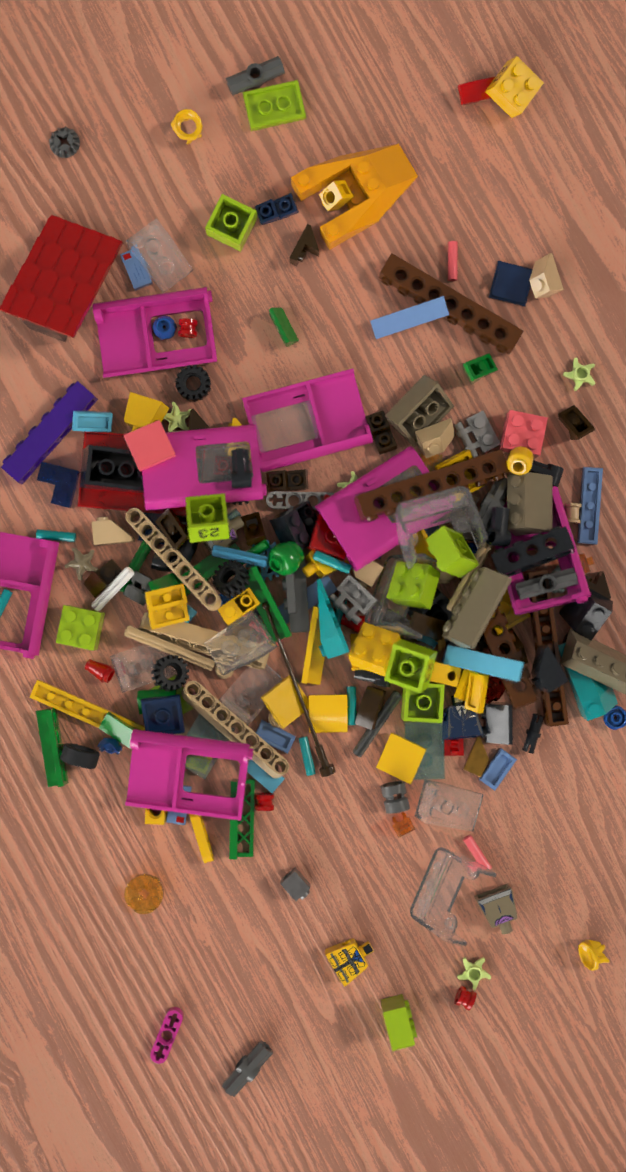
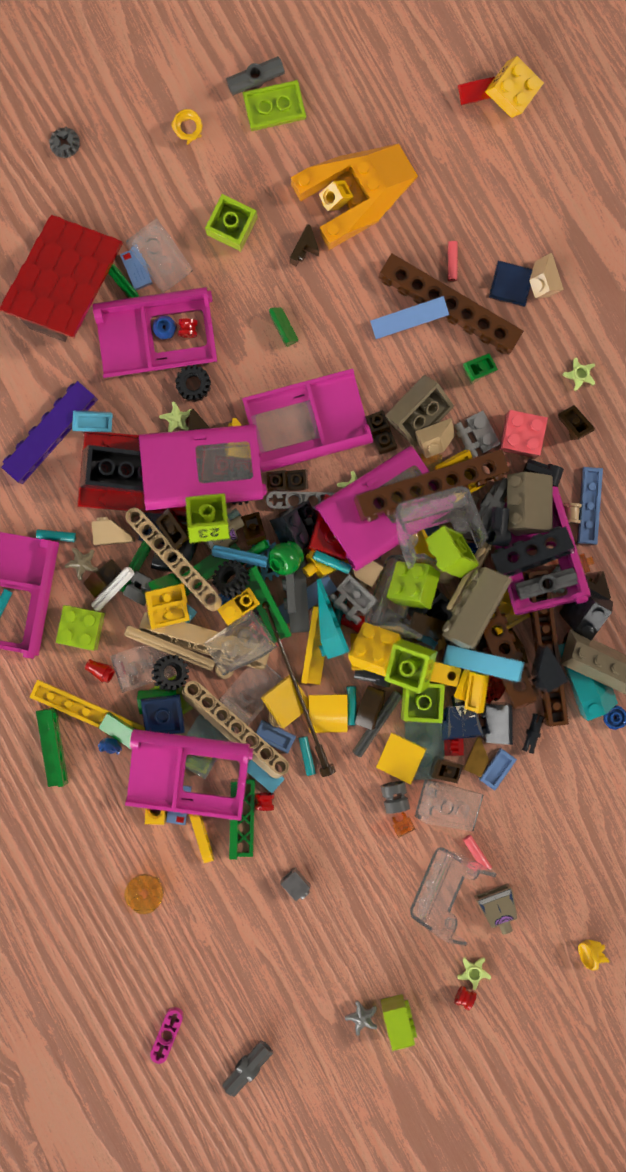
clear blue plate [37,462,80,508] -> none
black tyre [60,743,100,769] -> none
coral tile [123,420,176,472] -> none
yellow torso [124,392,169,432] -> none
black piece [231,448,252,489] -> none
dark blue slope [255,193,299,225] -> none
yellow torso [325,938,374,987] -> none
yellow head [507,446,534,475] -> none
none -> green axle [108,263,139,298]
none -> light grey animal [345,1000,377,1036]
none -> dark brown slope [429,756,464,784]

